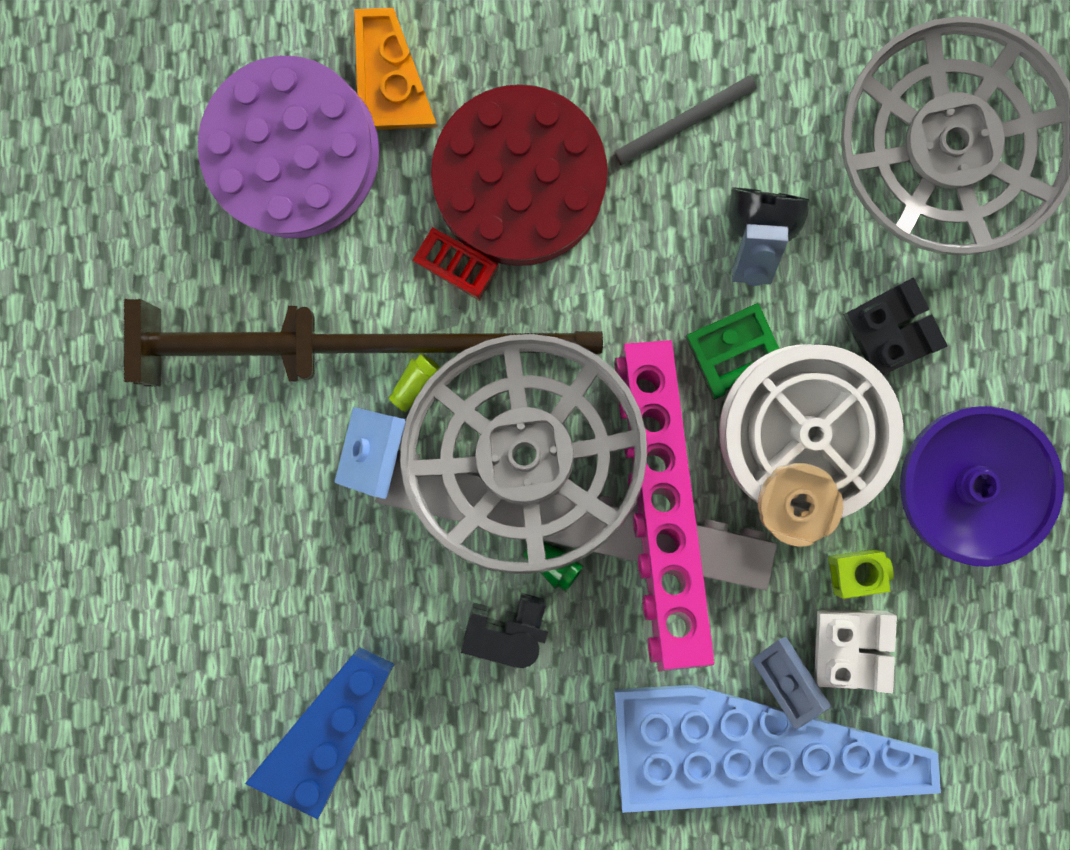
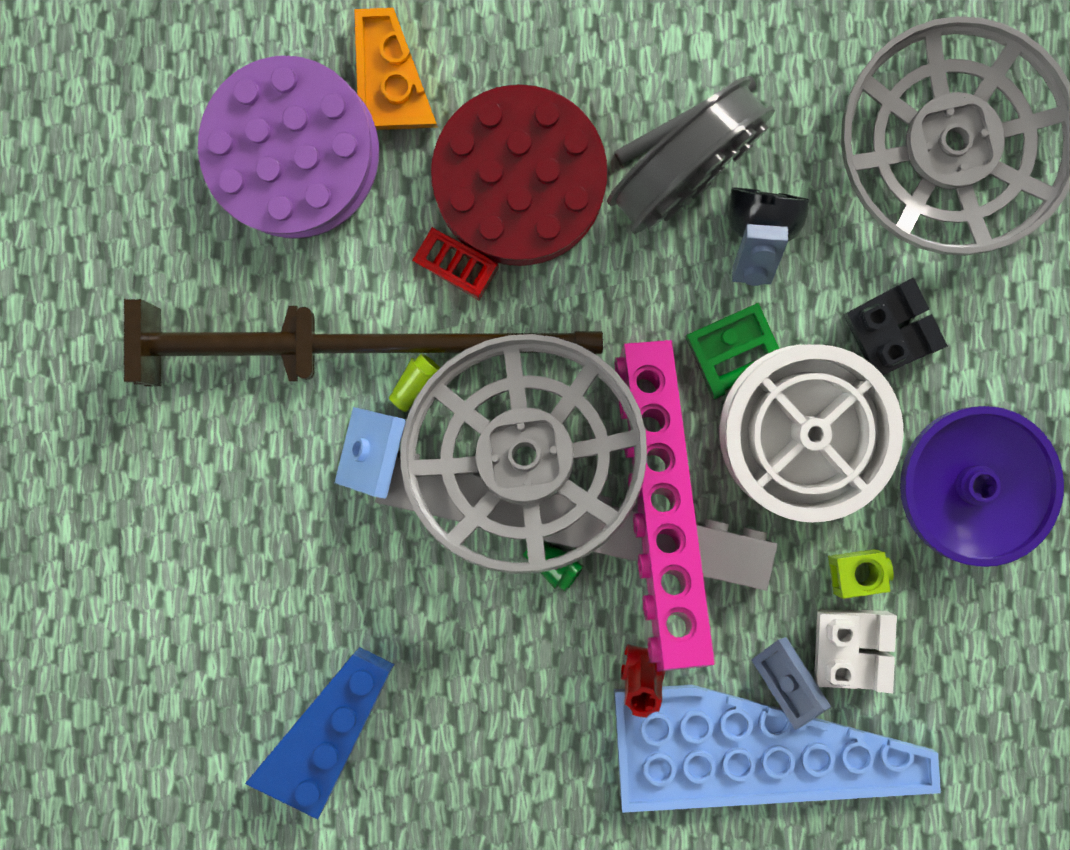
black hips [461,593,548,668] -> none
tan plate [758,463,843,547] -> none
none -> dark grey wheel [607,76,775,234]
none -> red piece [621,644,665,718]

